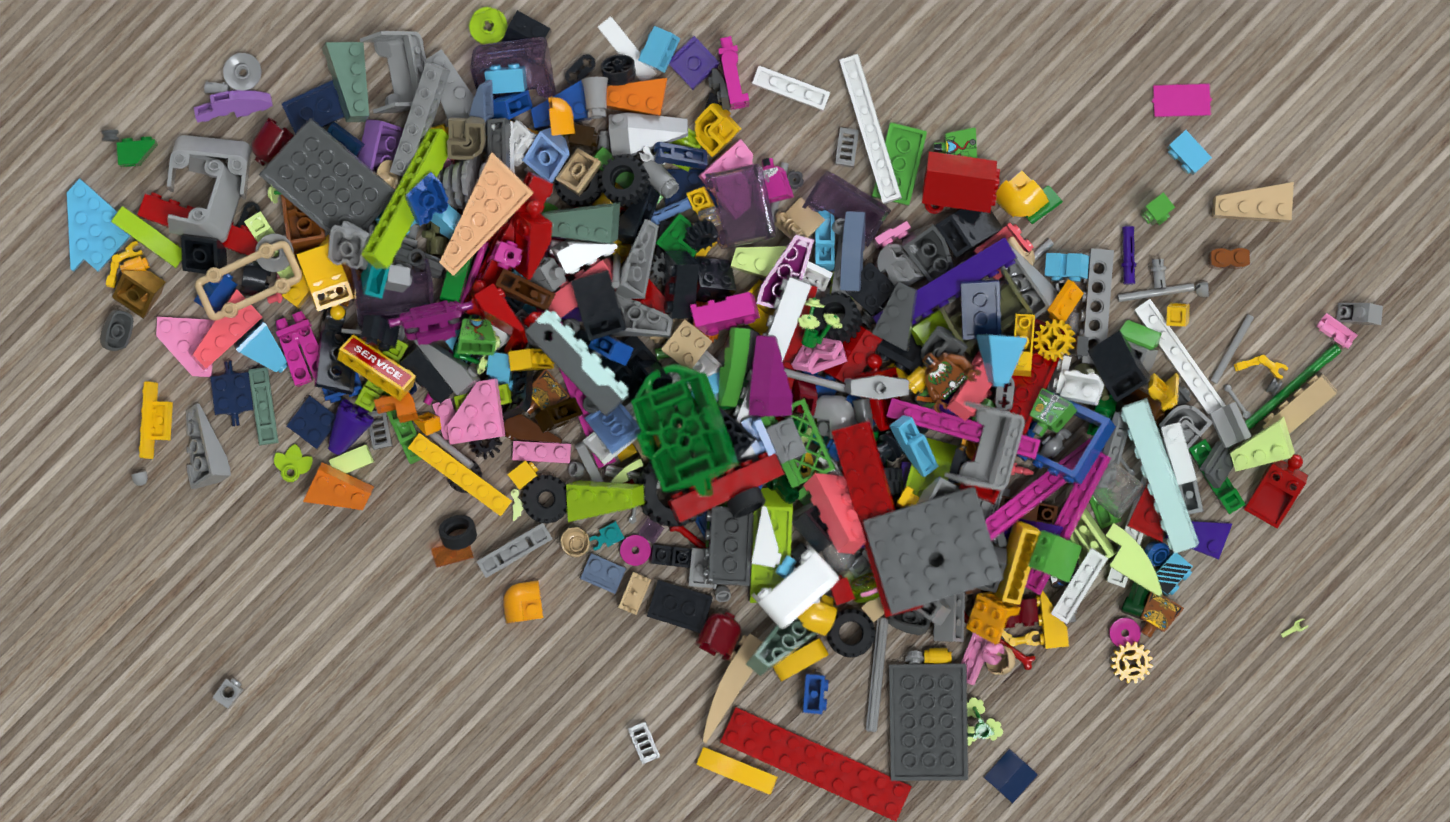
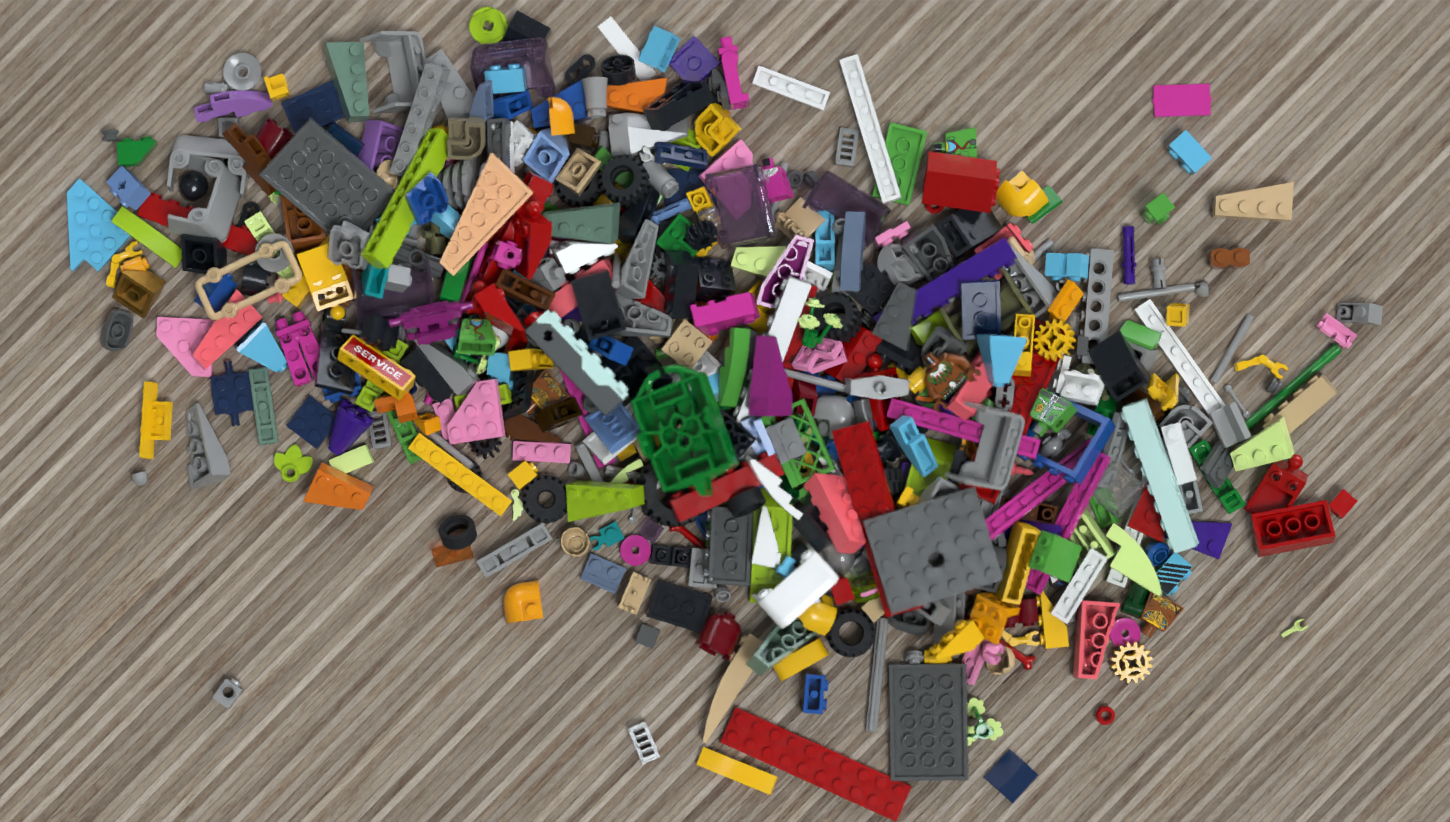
none -> medium blue brick [106,165,151,210]
none -> black hair [178,171,209,202]
none -> light grey plate [218,117,239,137]
none -> reddish brown slope [222,123,276,197]
none -> yellow panel [263,74,291,101]
none -> dark grey slope [635,624,660,649]
none -> black wedge [643,81,715,131]
none -> white slope [745,455,803,520]
none -> dark grey plate [803,170,820,189]
none -> yellow slope [925,619,984,659]
none -> coral wedge [1073,601,1120,679]
none -> red plate [1095,706,1115,725]
none -> red slope [1251,500,1336,557]
none -> red panel [1328,489,1358,519]

